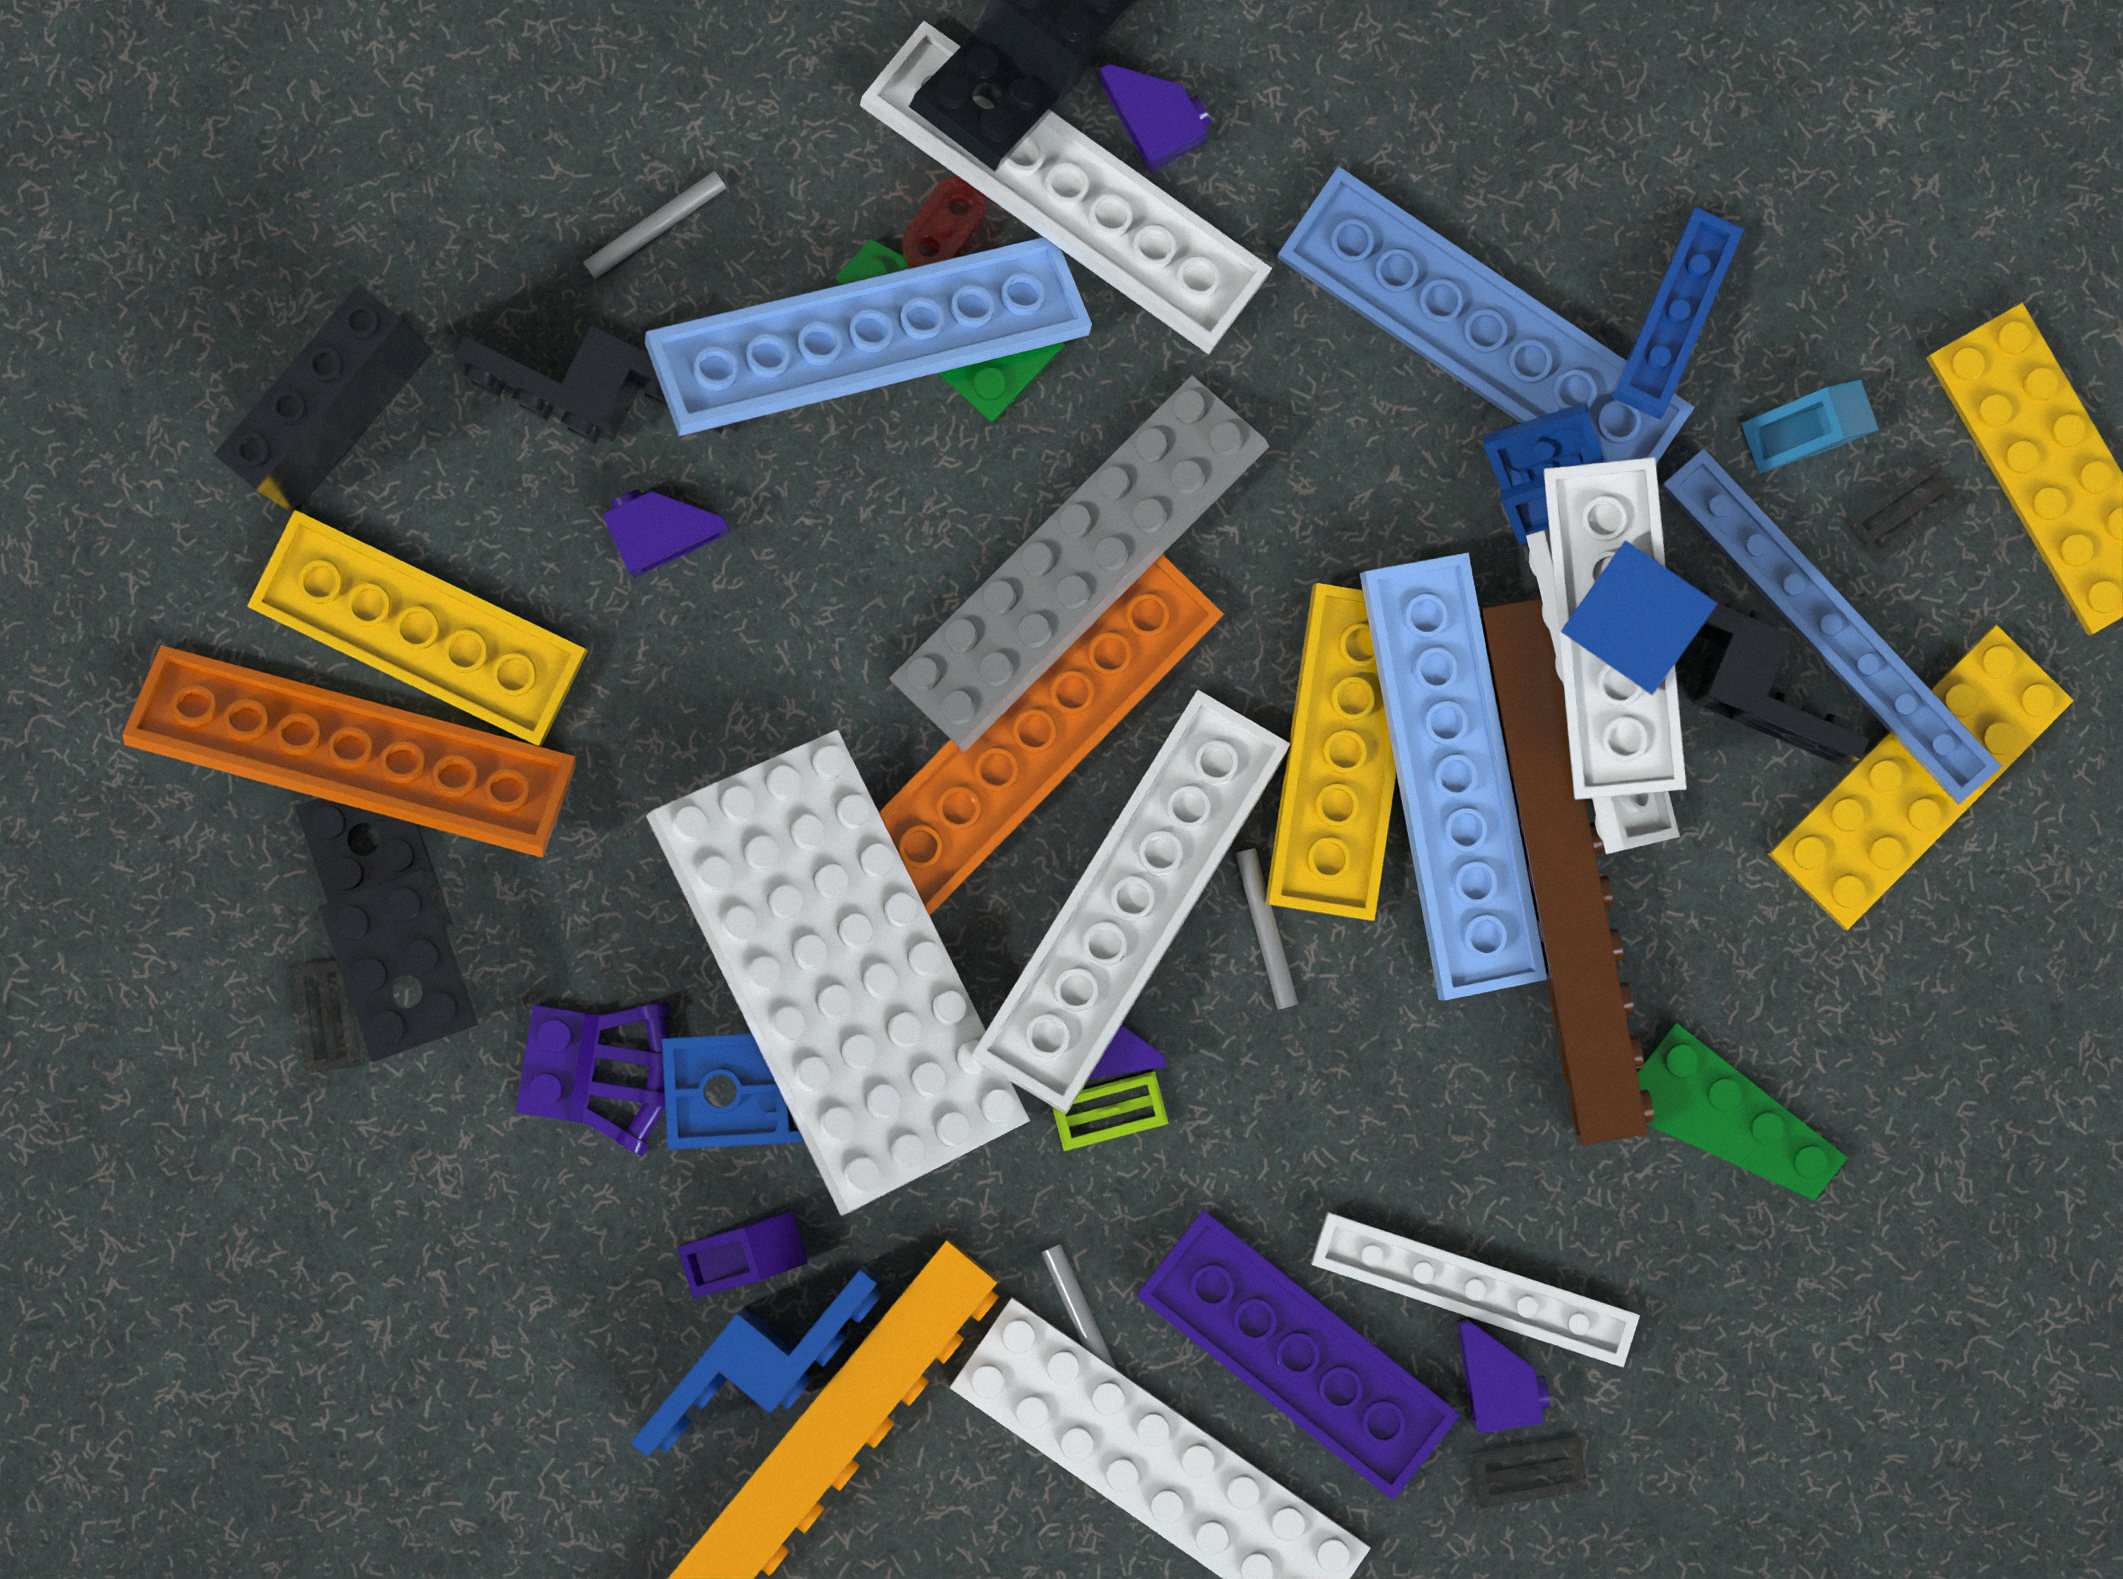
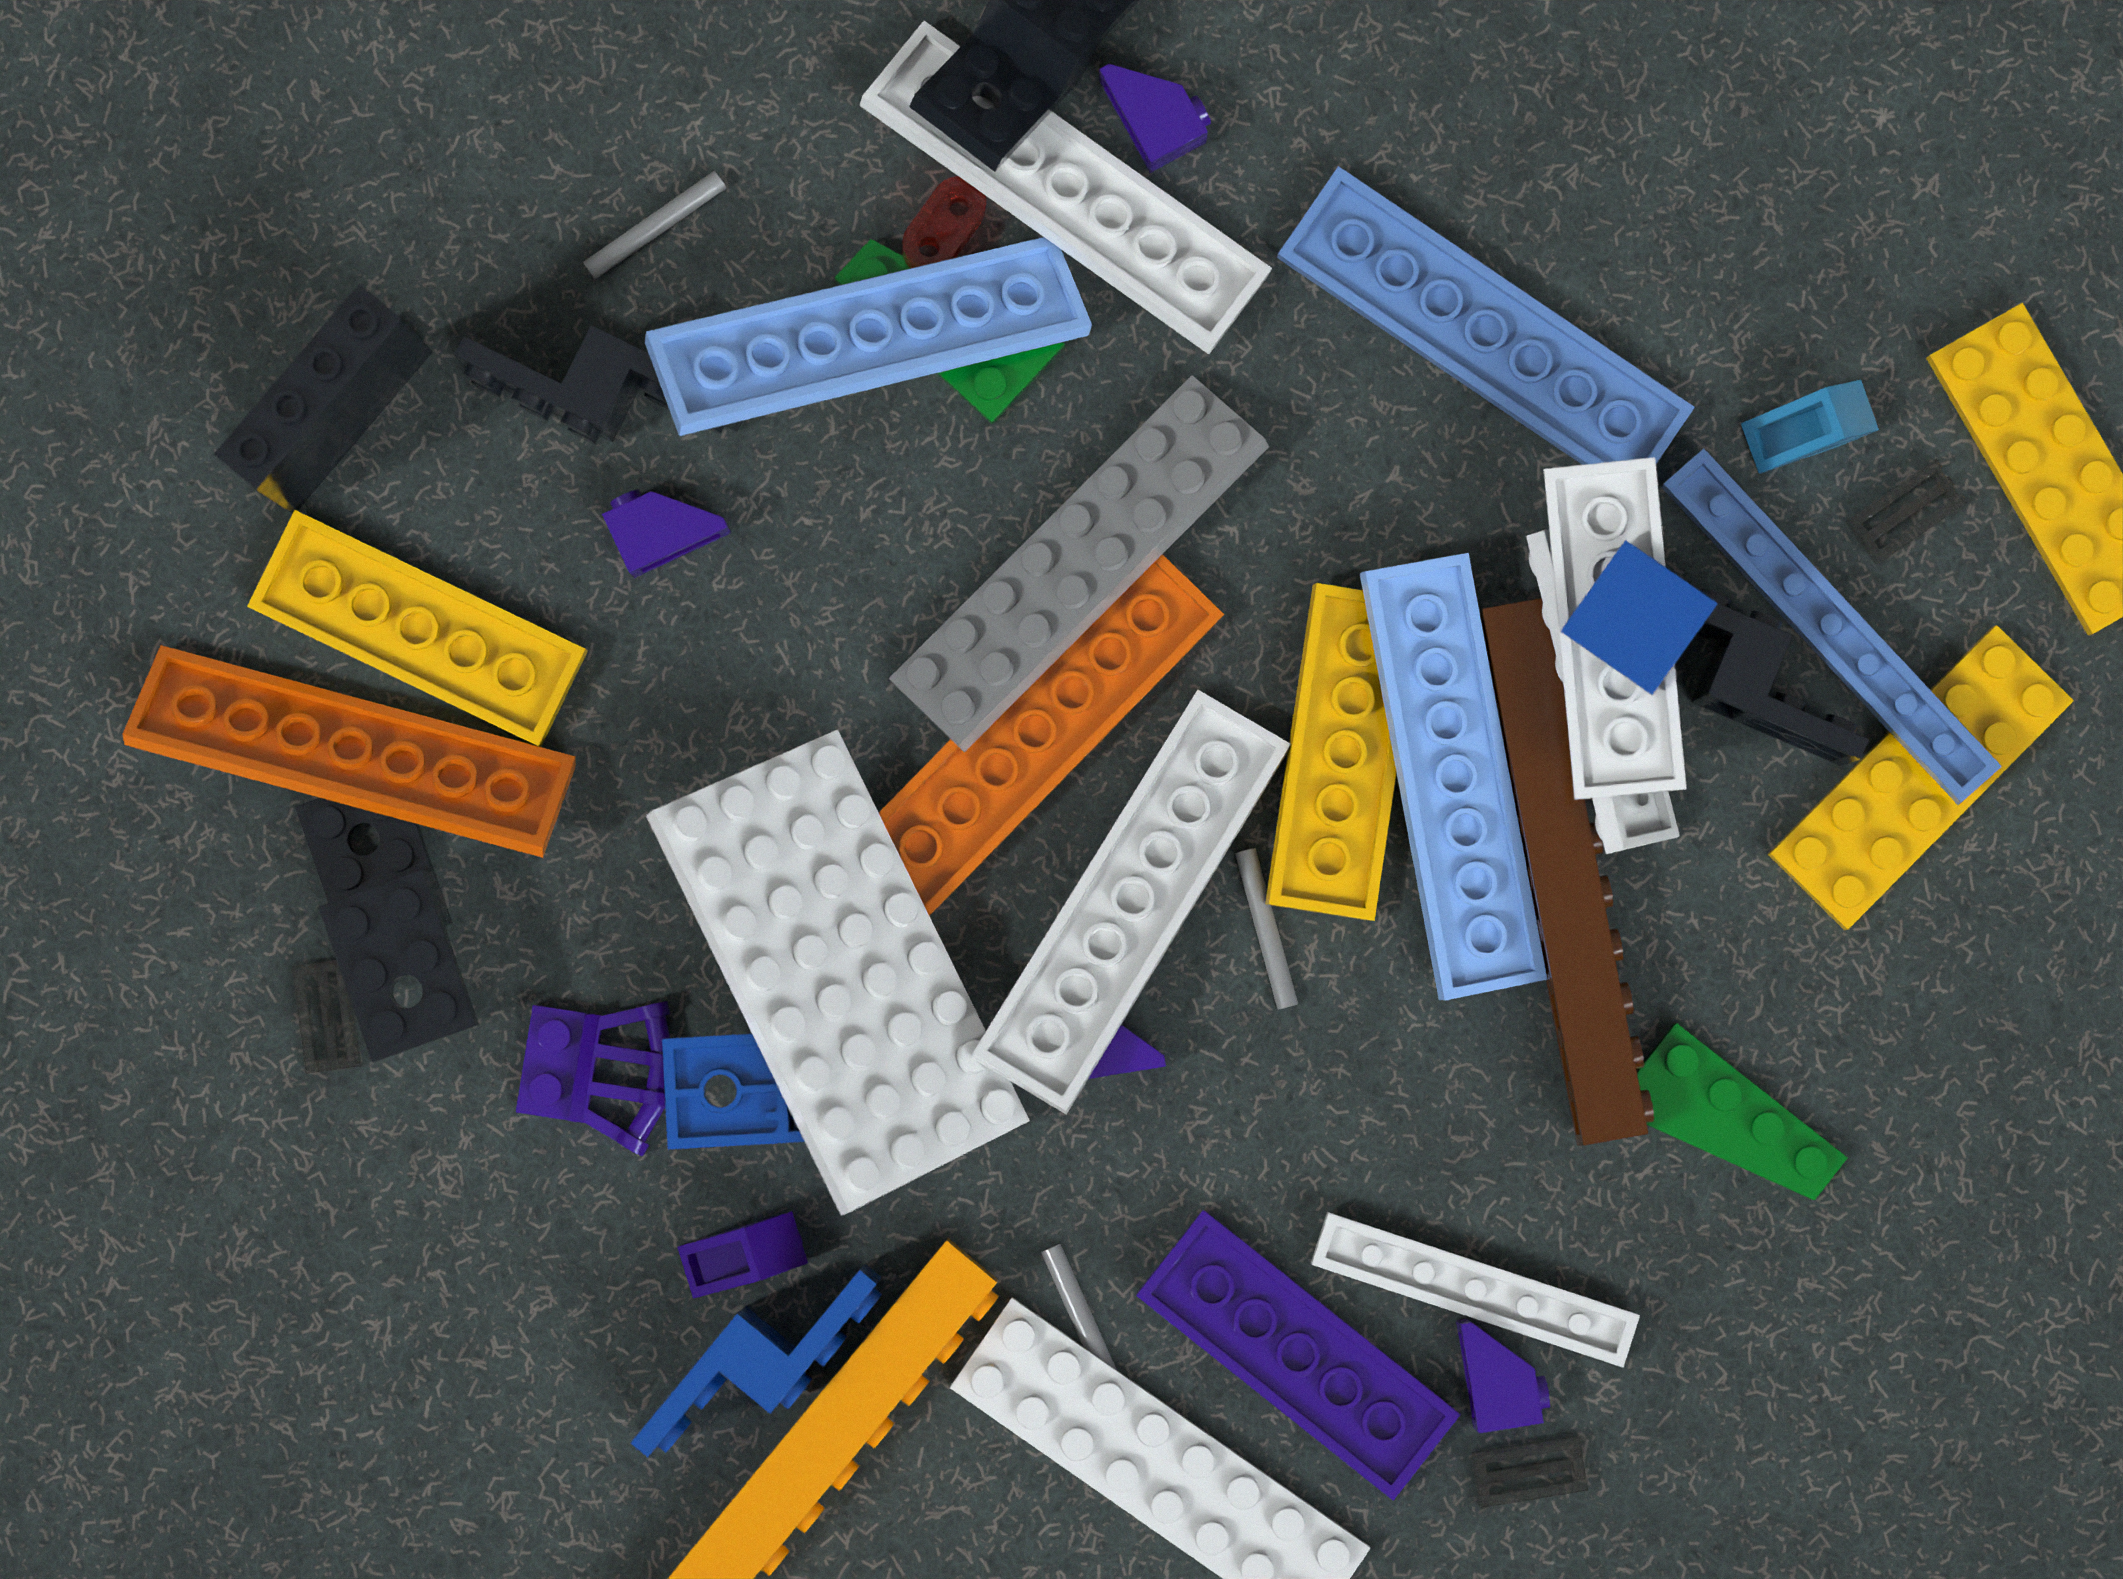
lime tile [1052,1071,1169,1151] -> none
blue slope [1483,402,1608,545] -> none
blue plate [1611,207,1744,420] -> none

